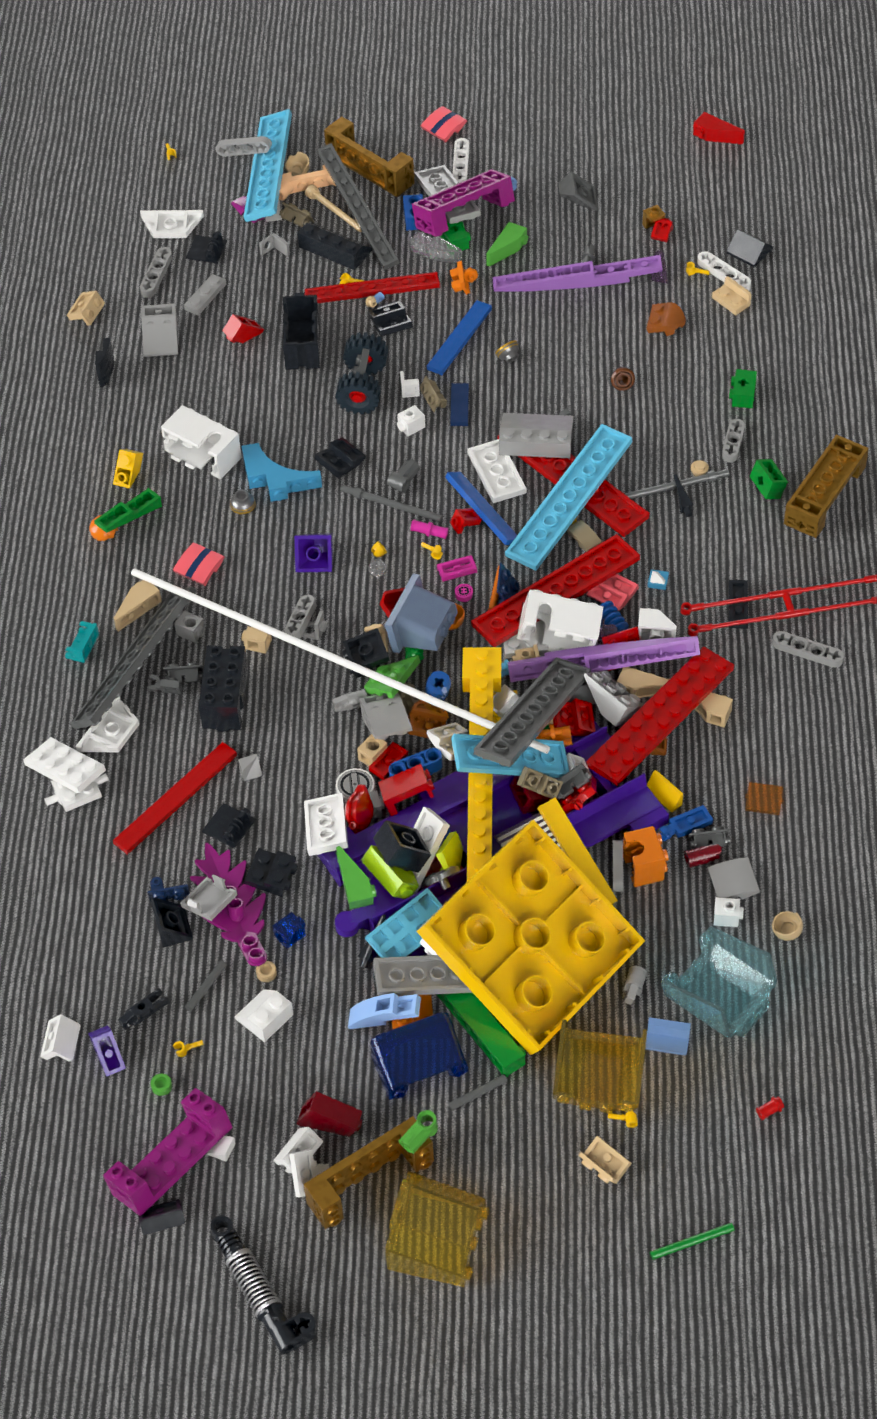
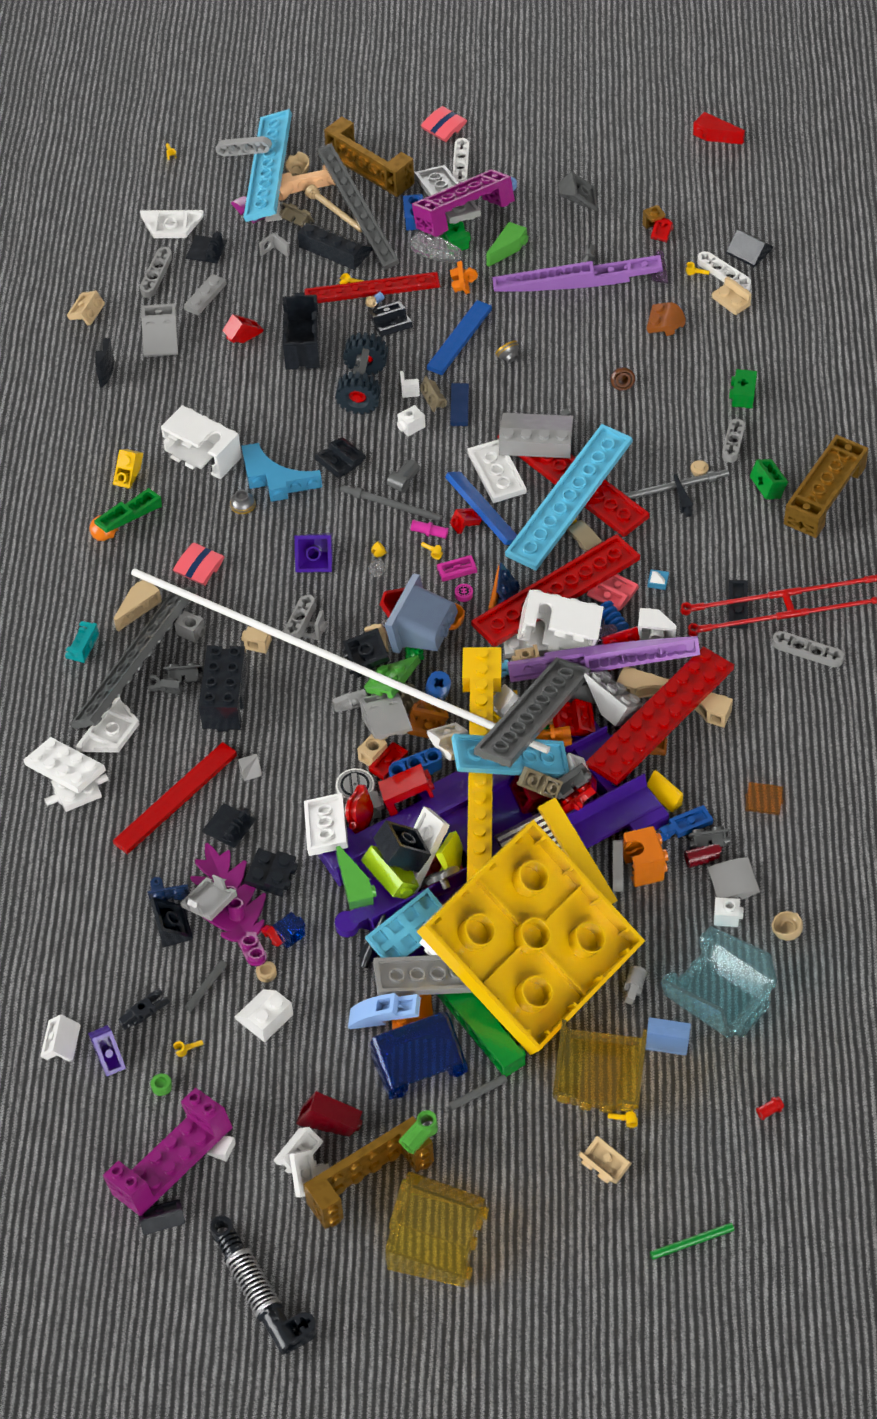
none -> red tile [261,925,283,947]

